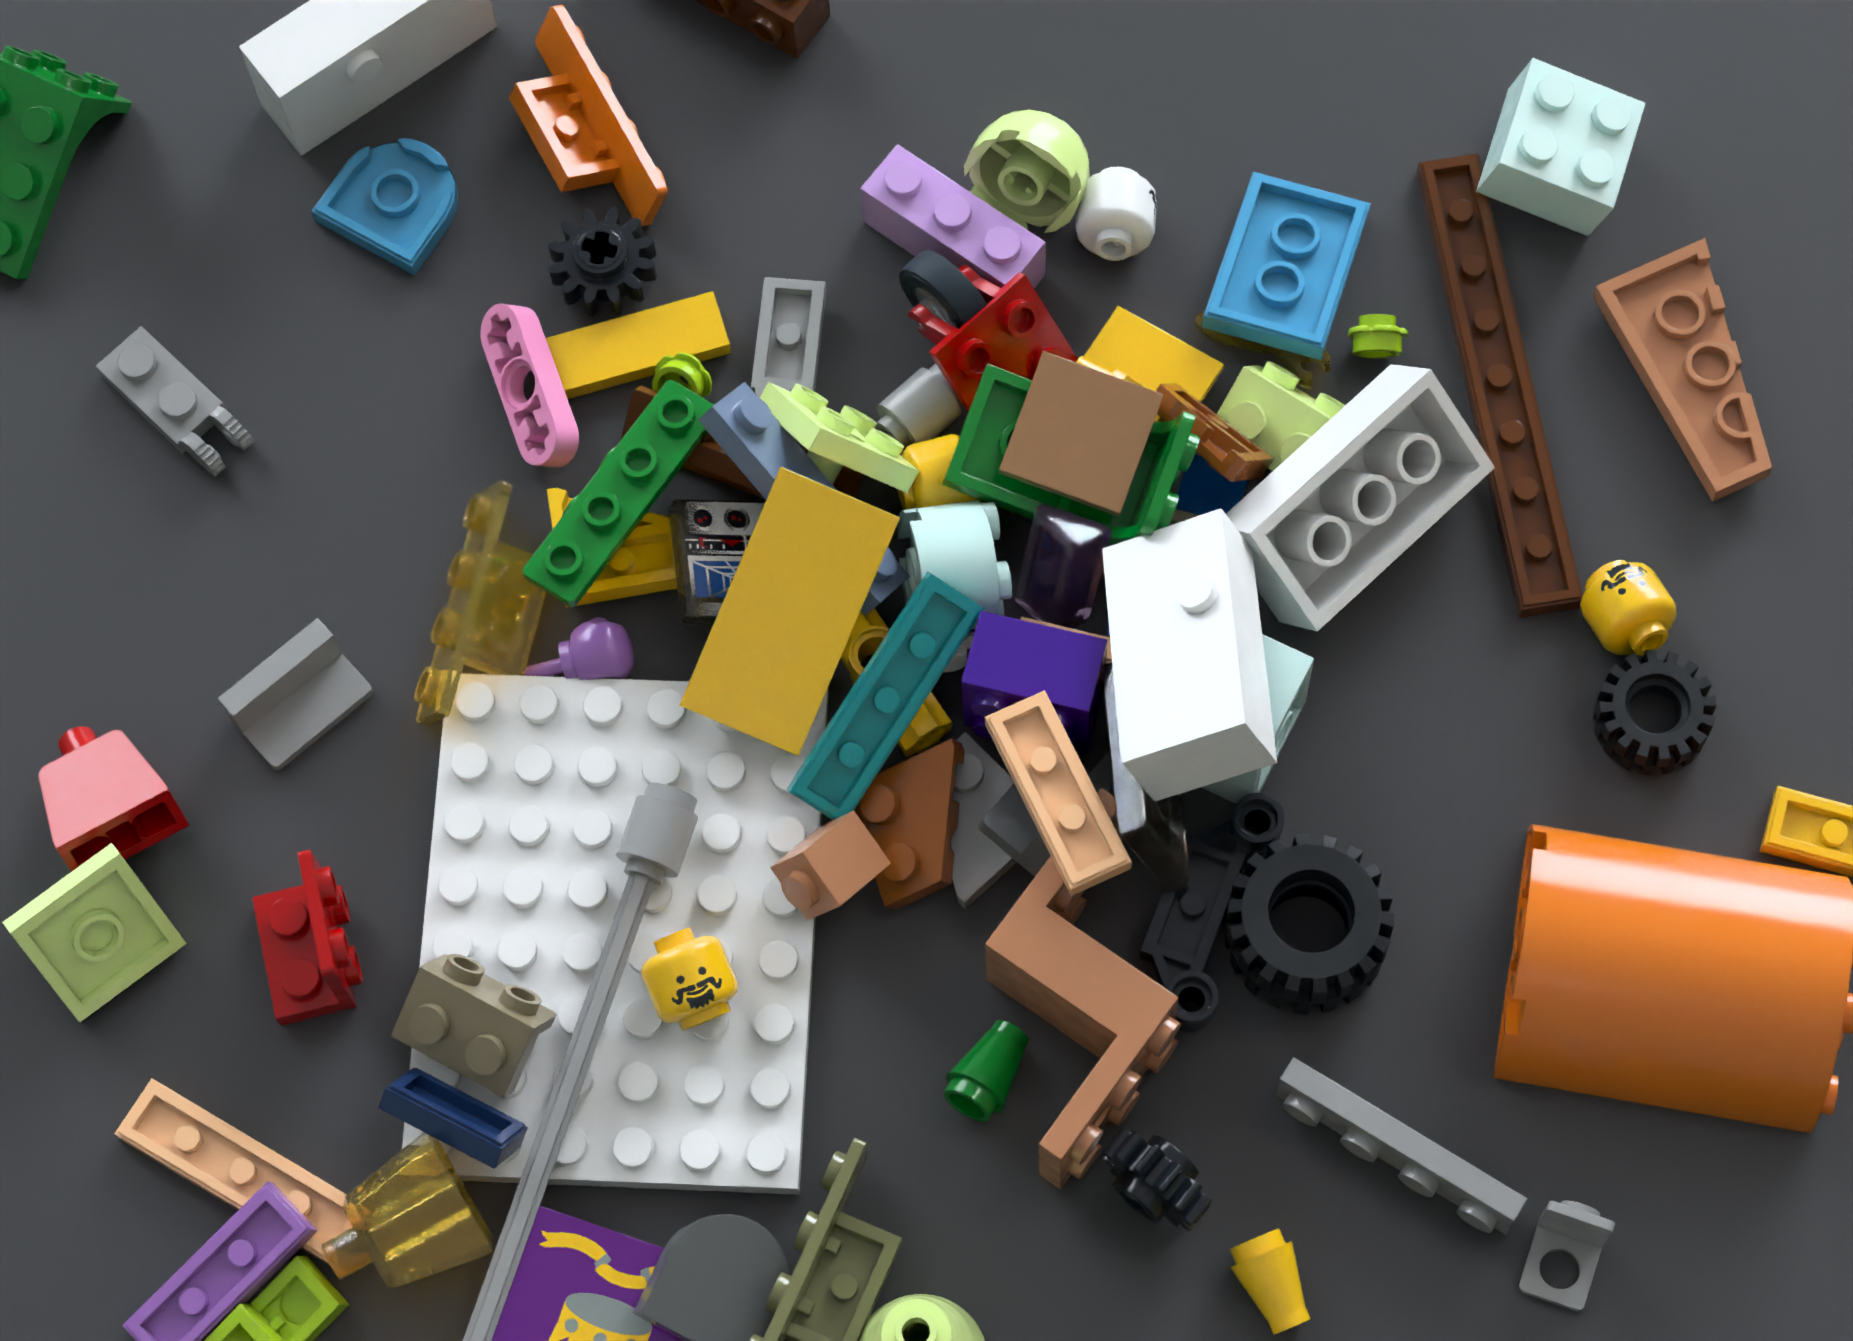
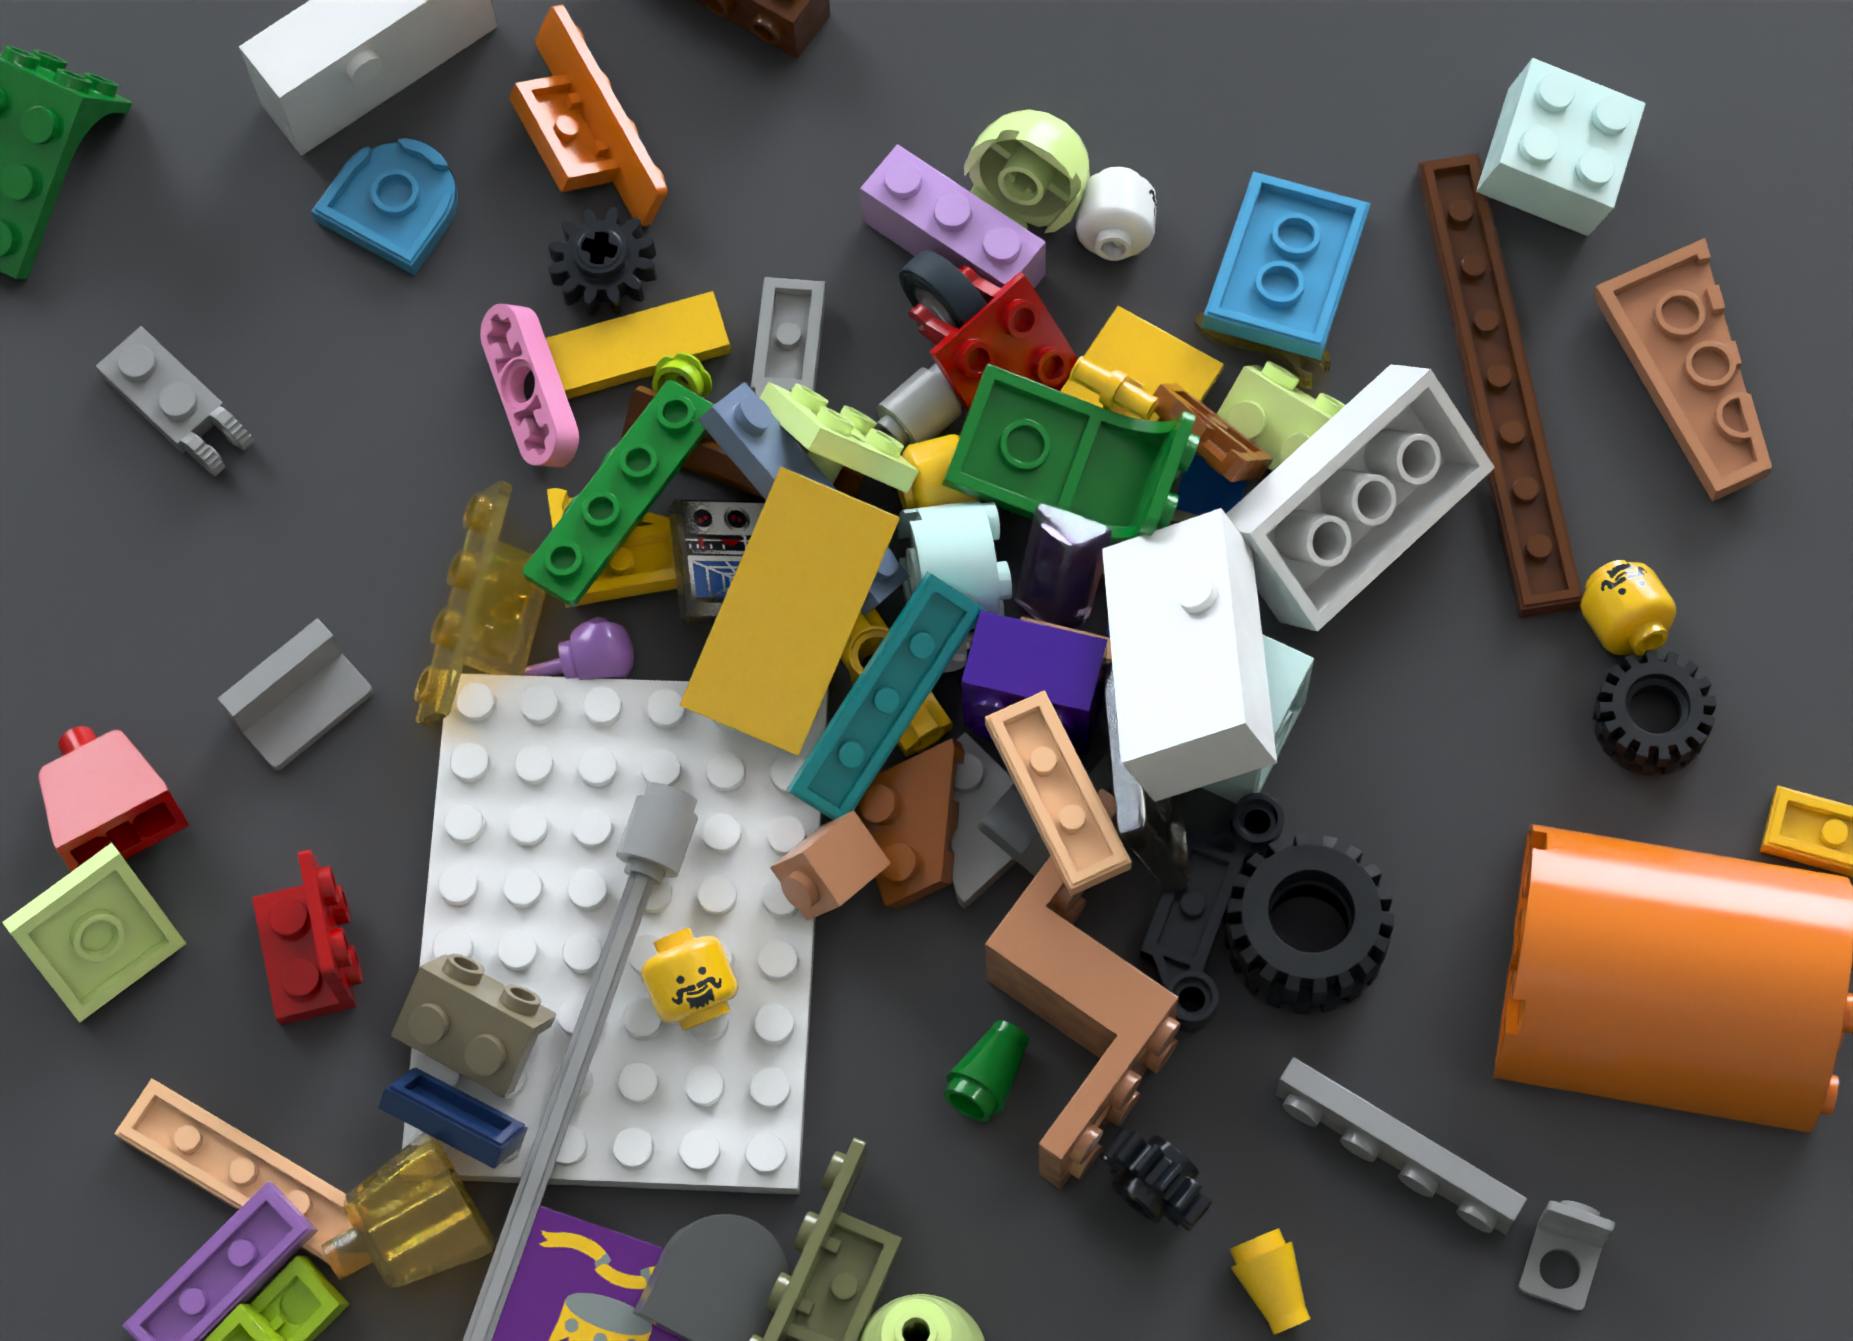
medium nougat tile [999,351,1164,517] -> none
lime plate [1347,314,1409,358] -> none

